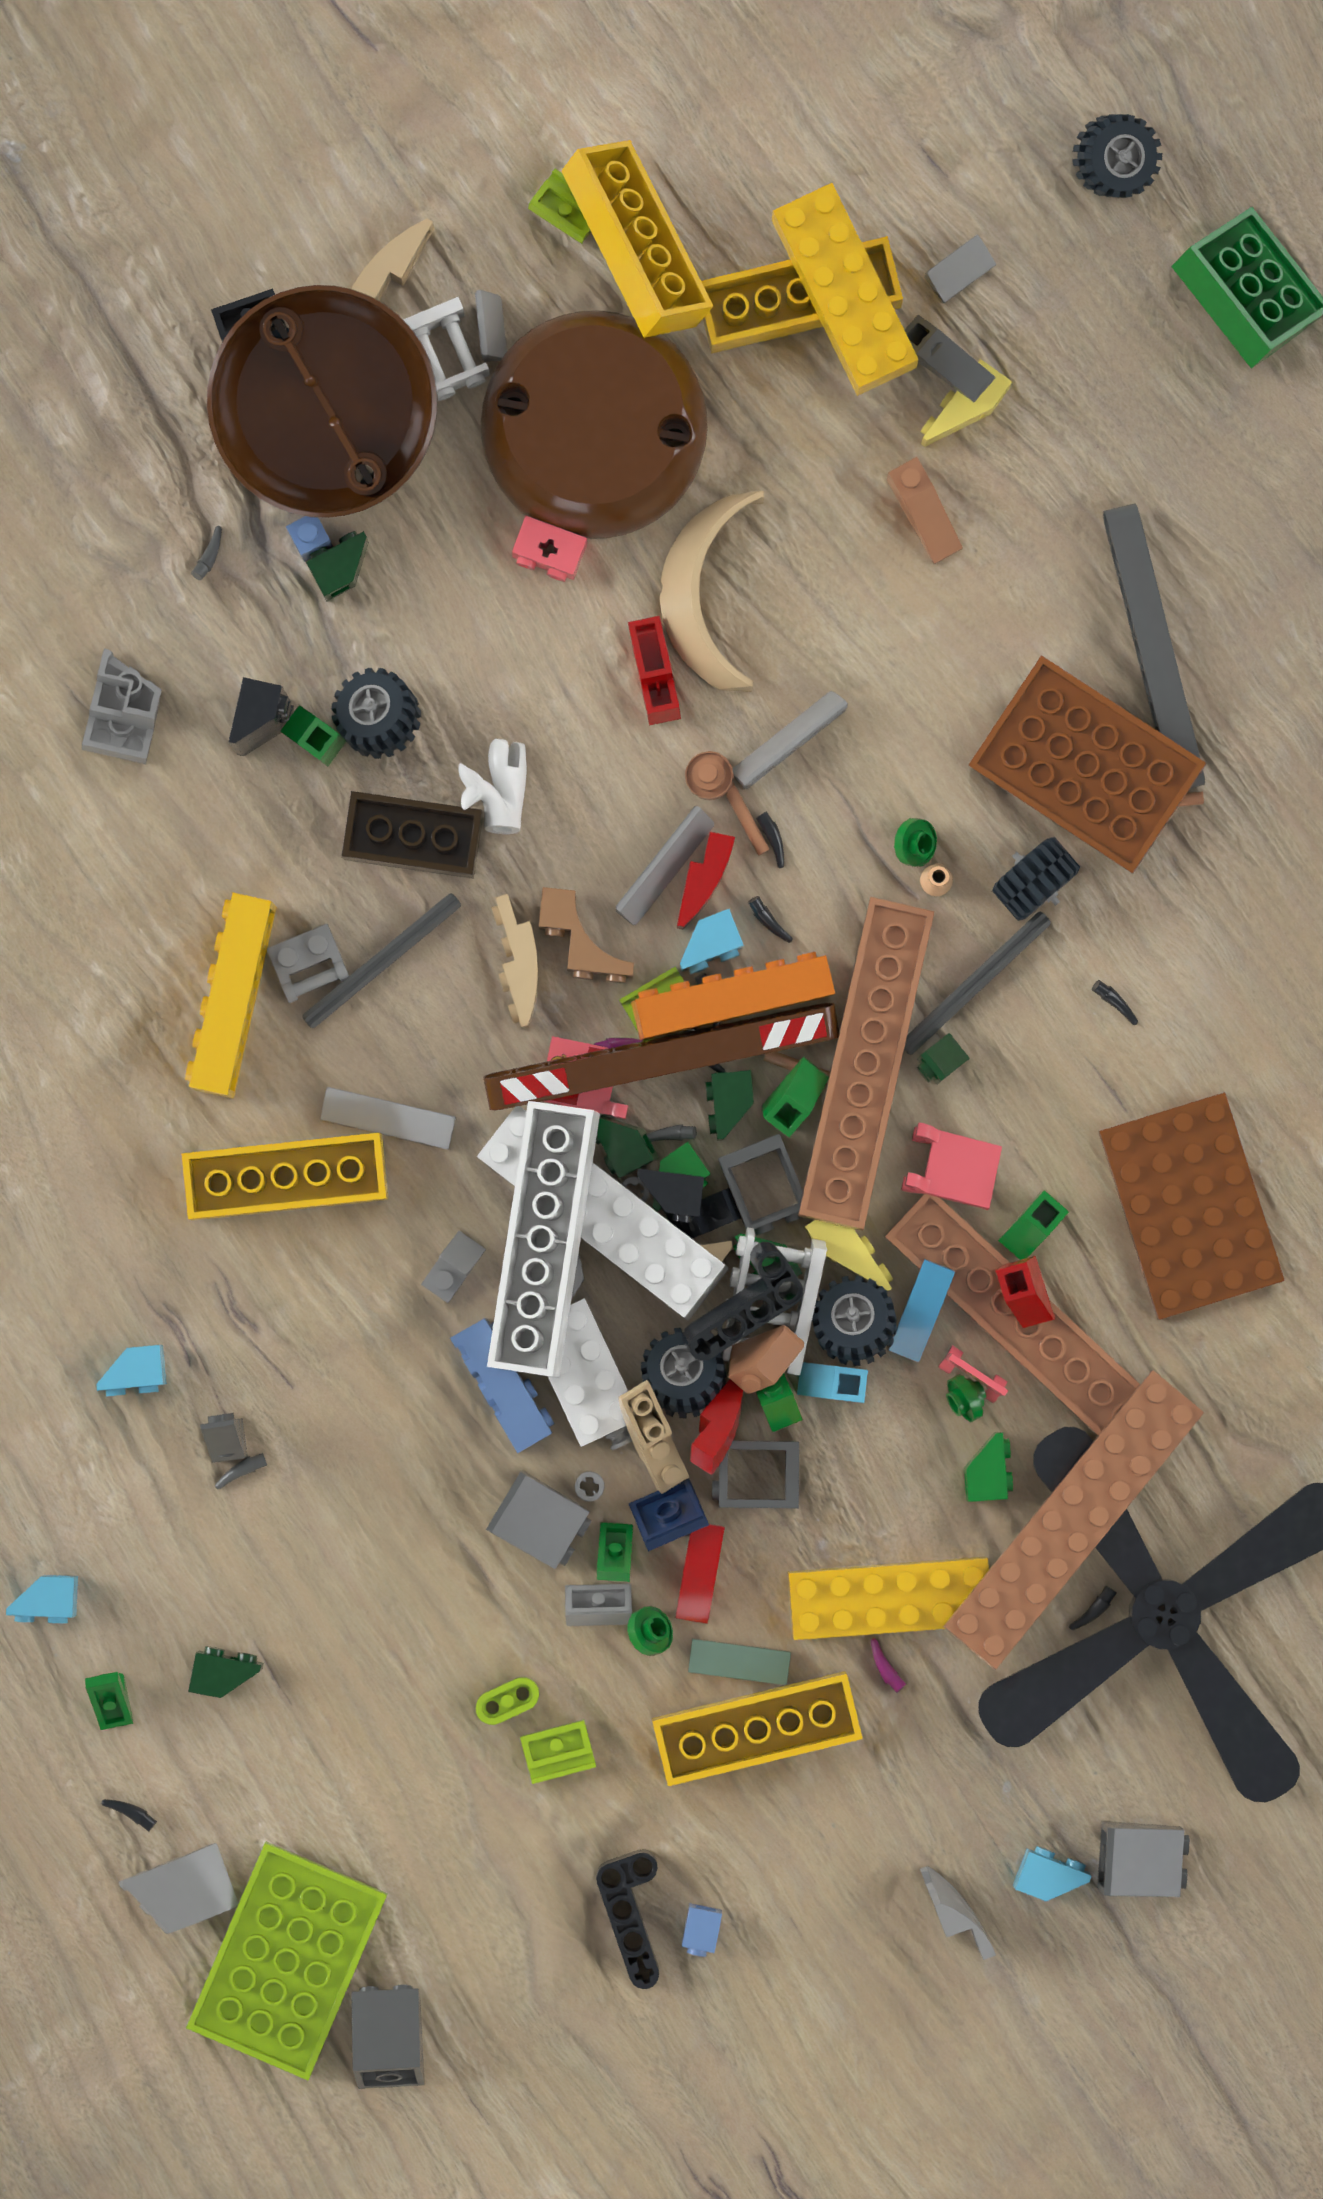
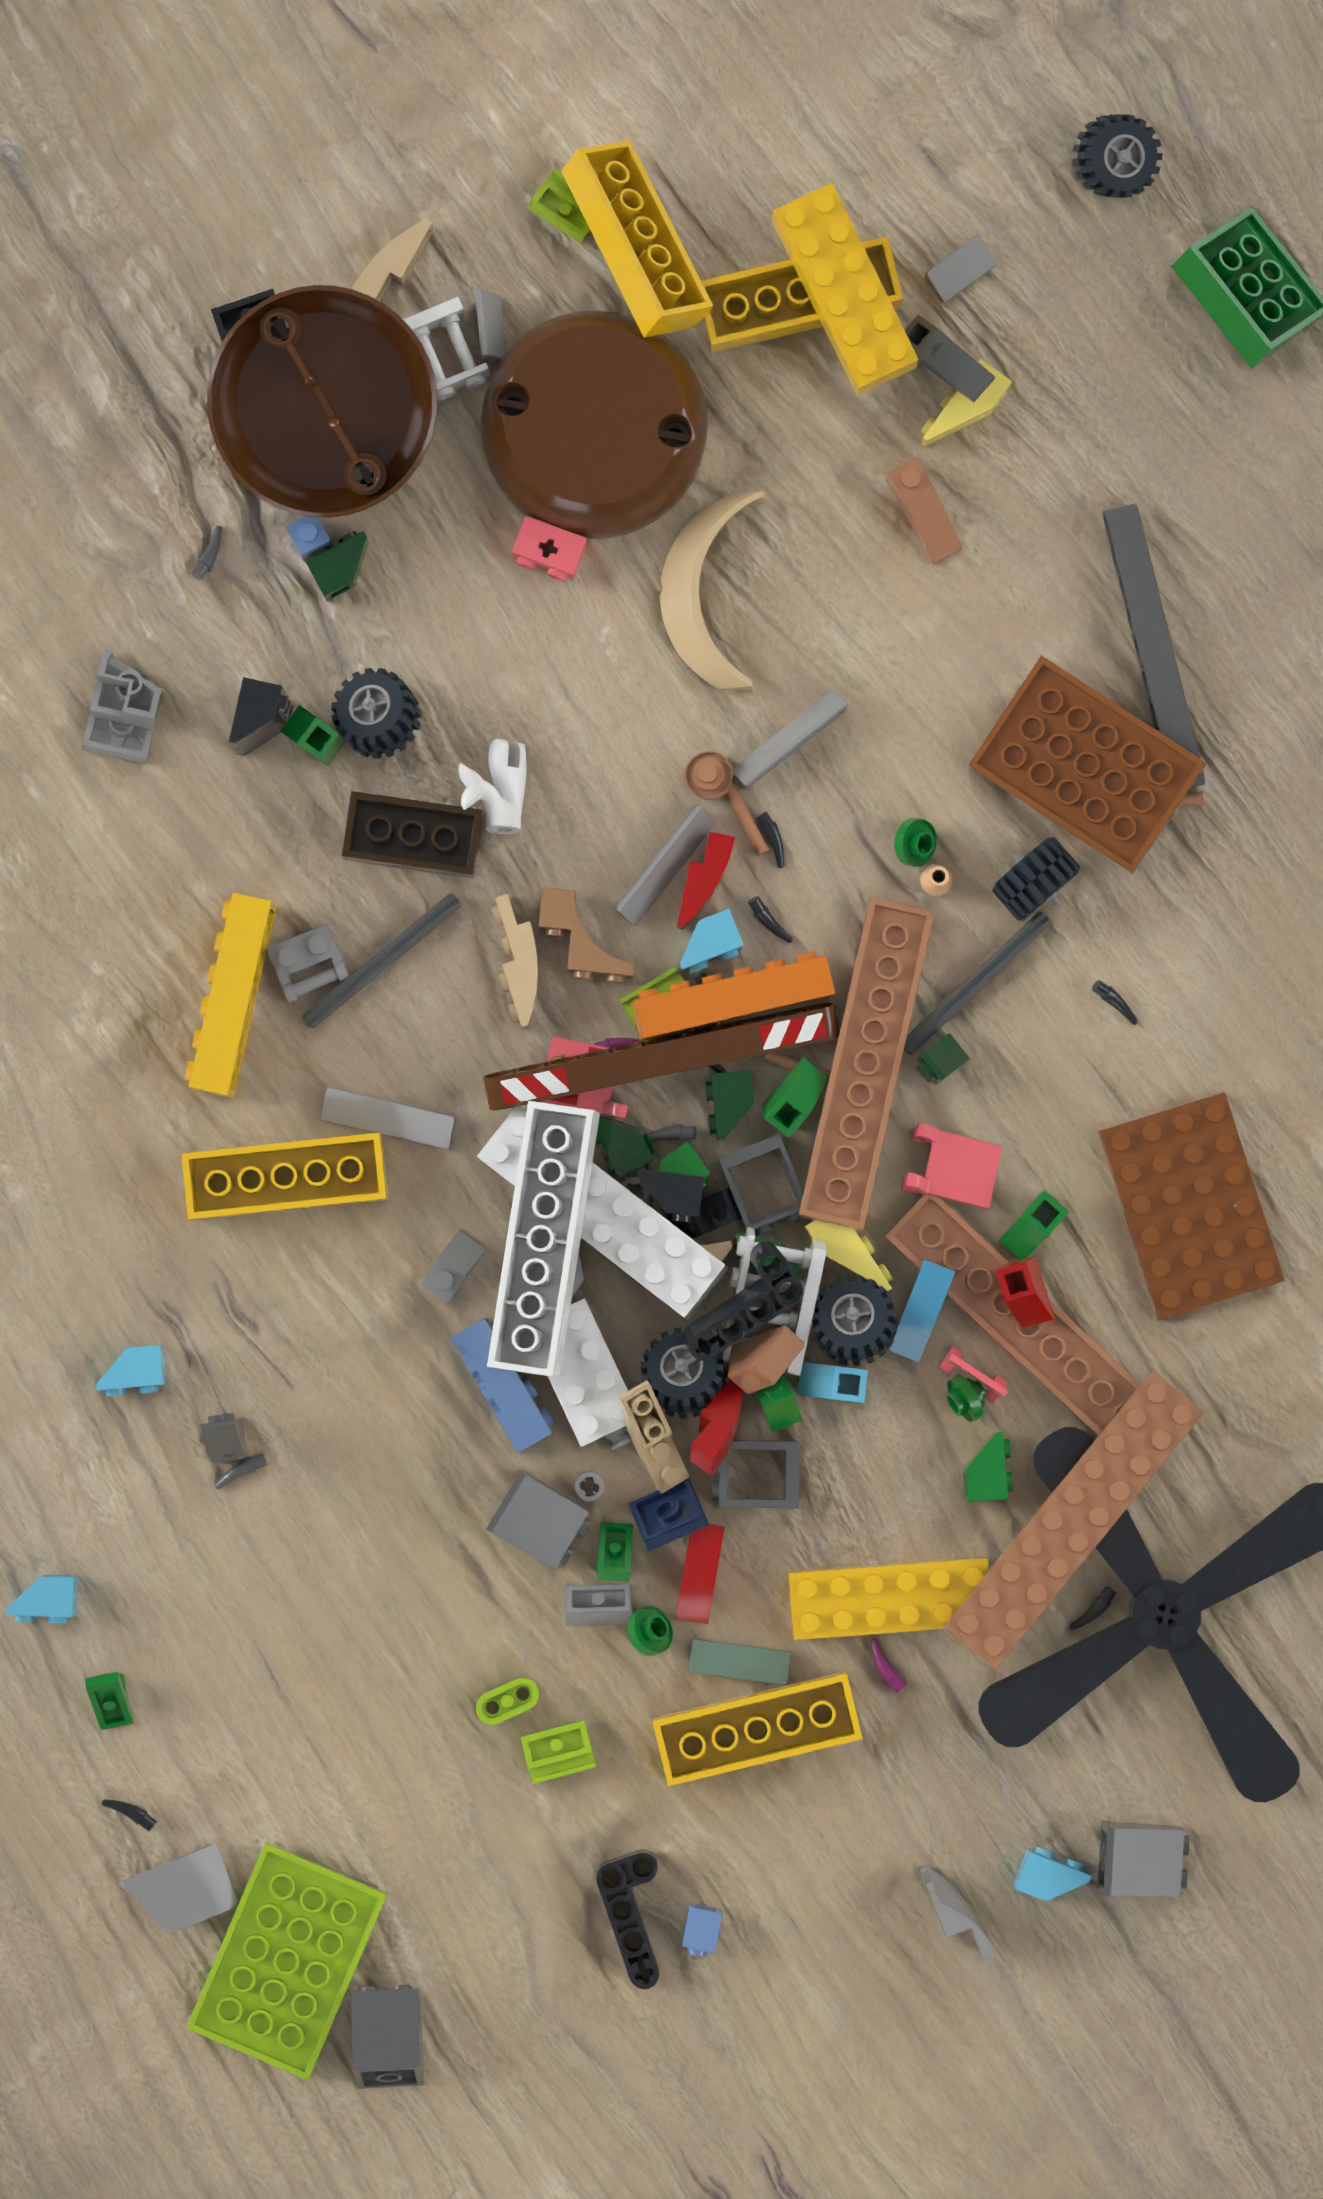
dark green slope [188,1646,264,1698] -> none
red slope [628,616,681,726] -> none

